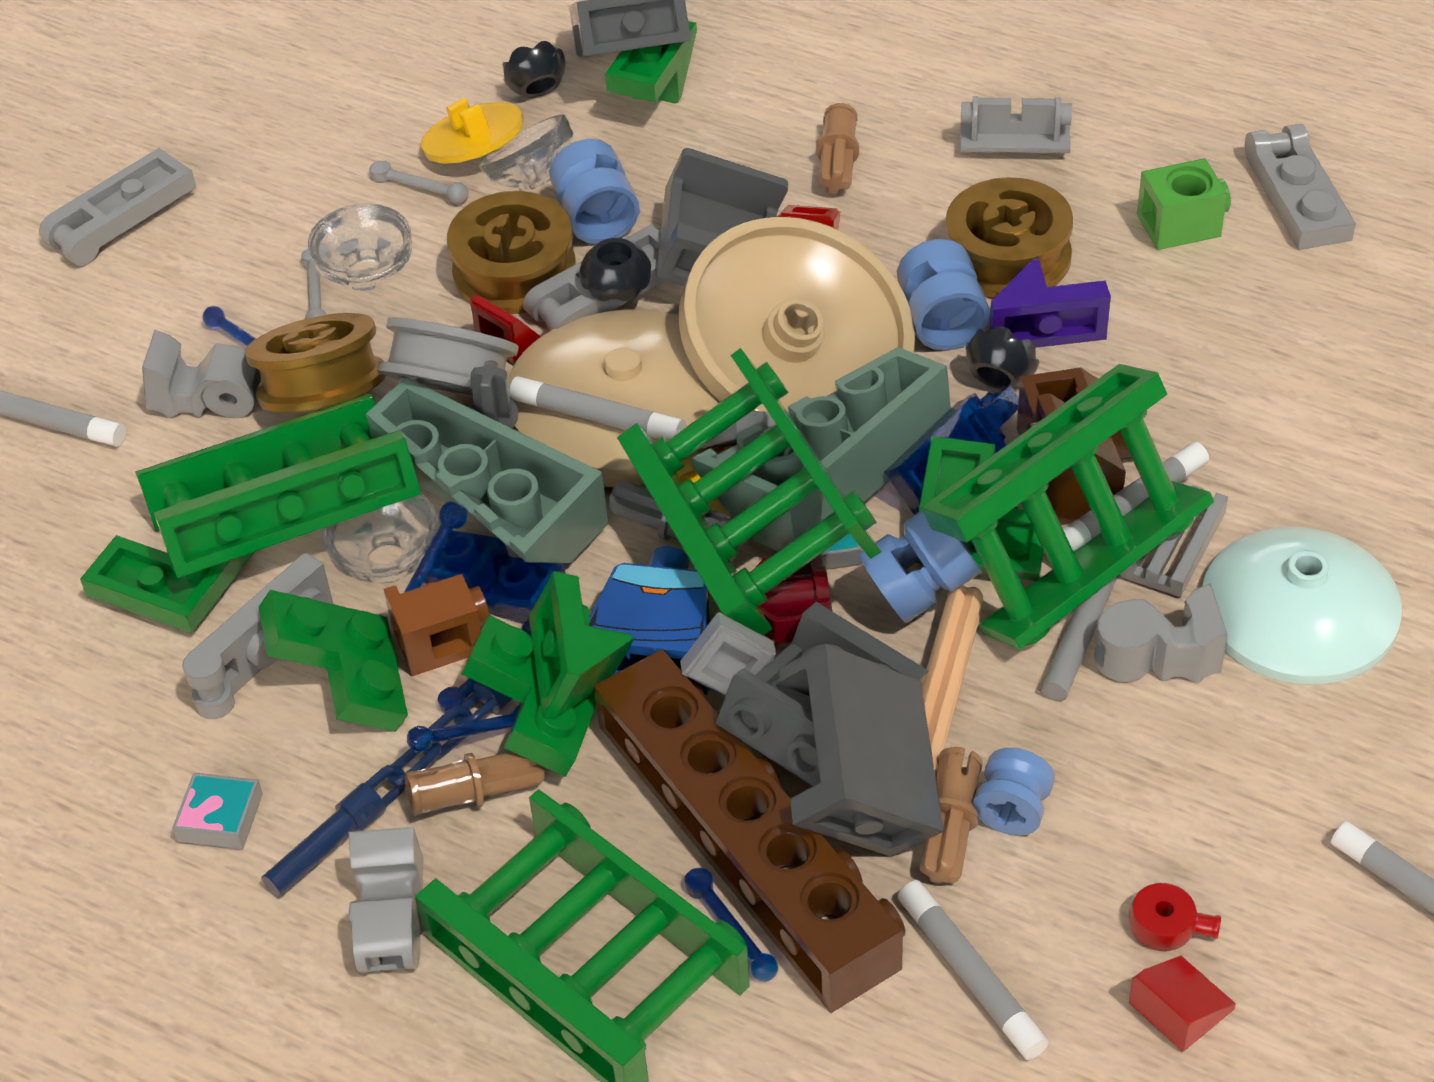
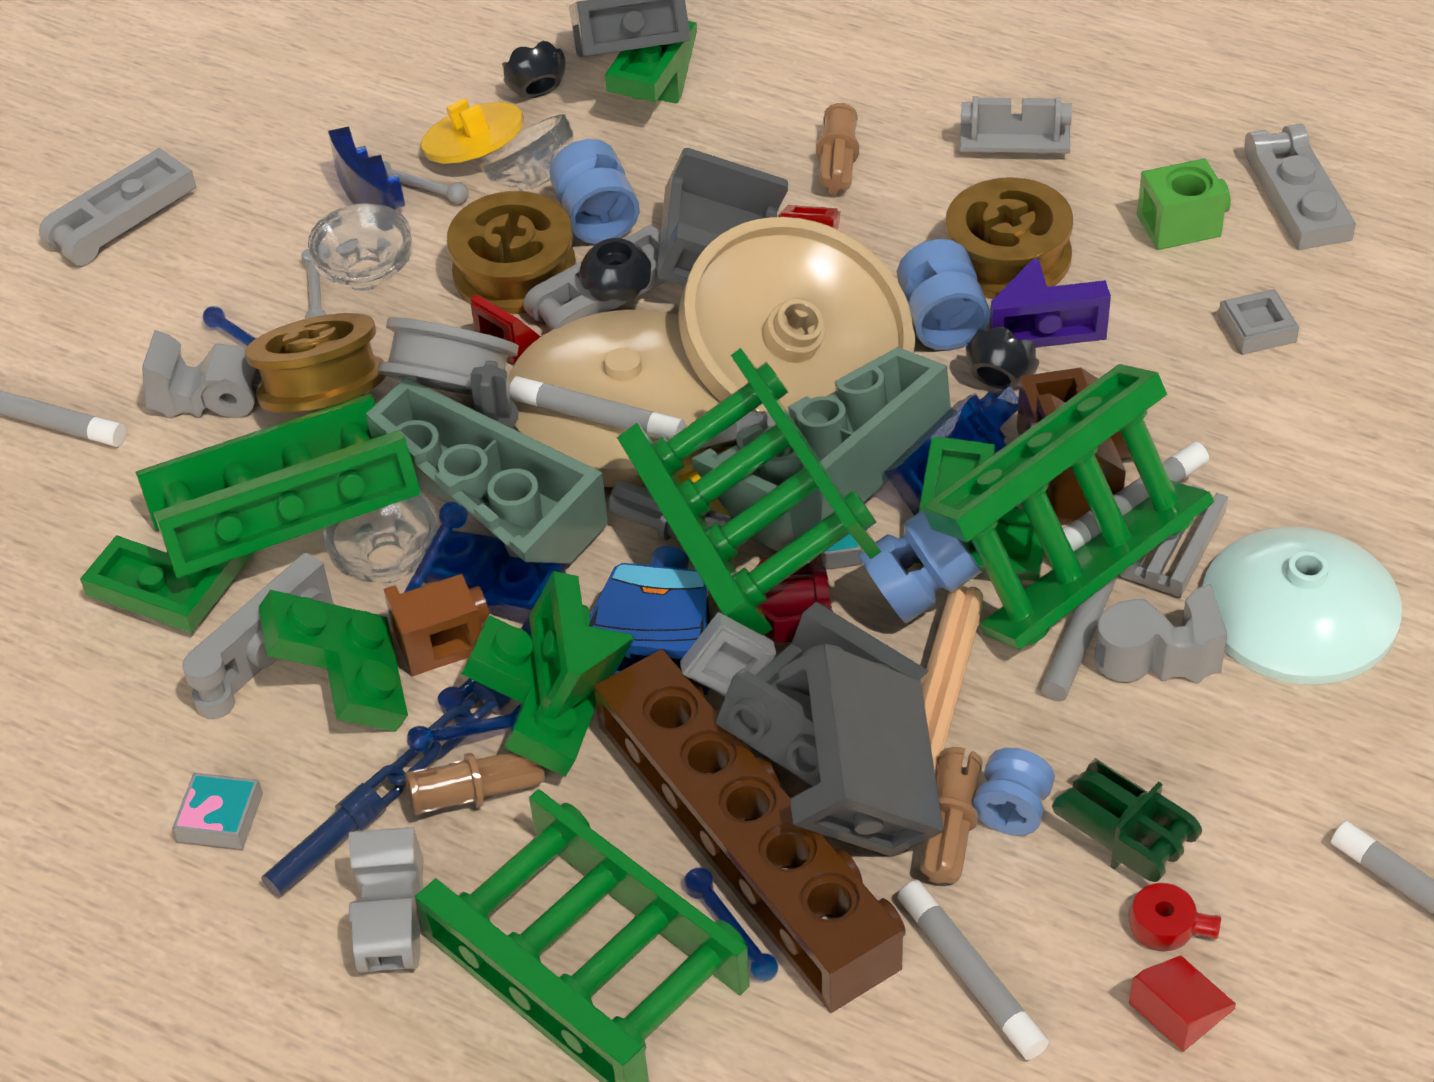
none -> clear blue slope [328,126,405,233]
none -> dark green arm [1052,758,1202,882]
none -> light grey tile [1218,289,1299,355]

